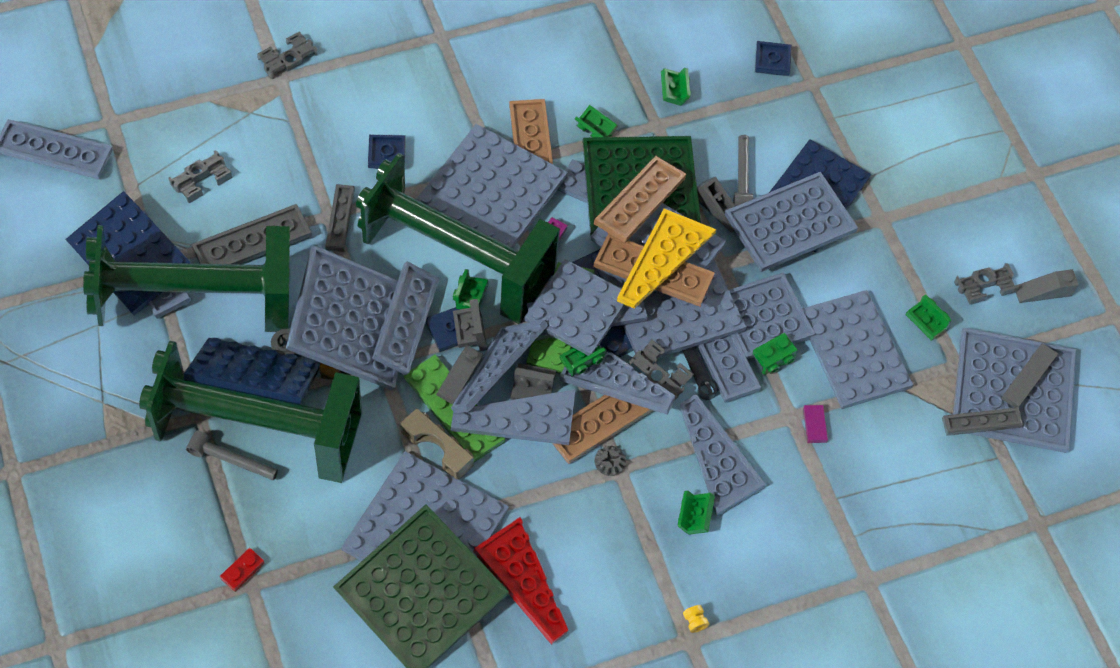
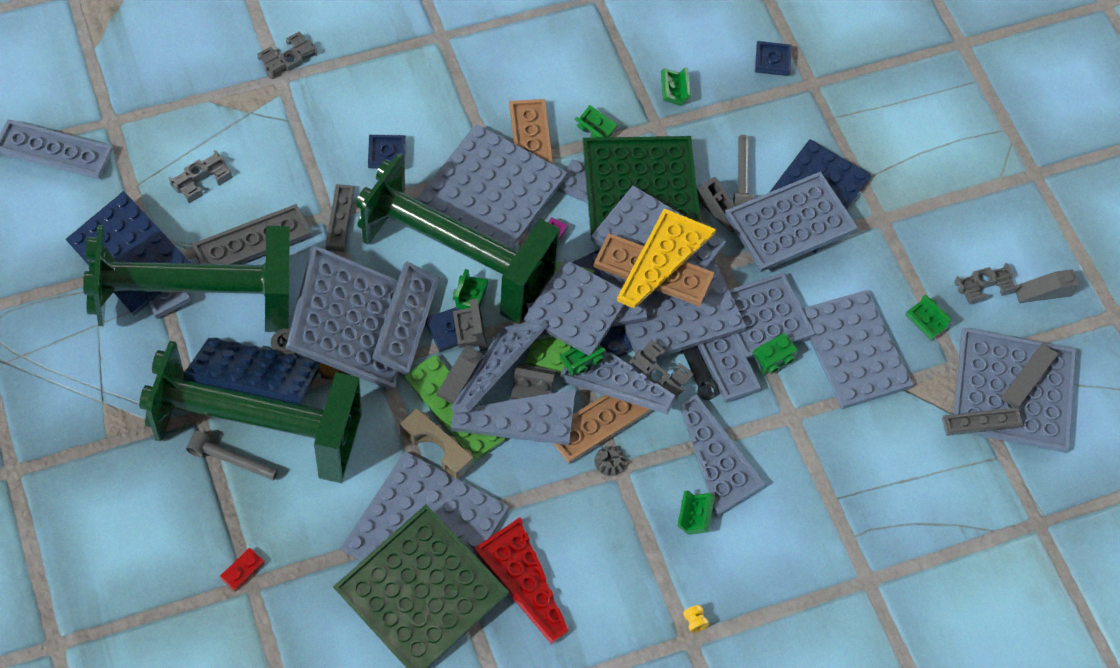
medium nougat plate [594,156,686,243] -> none
magenta tile [803,405,828,443] -> none

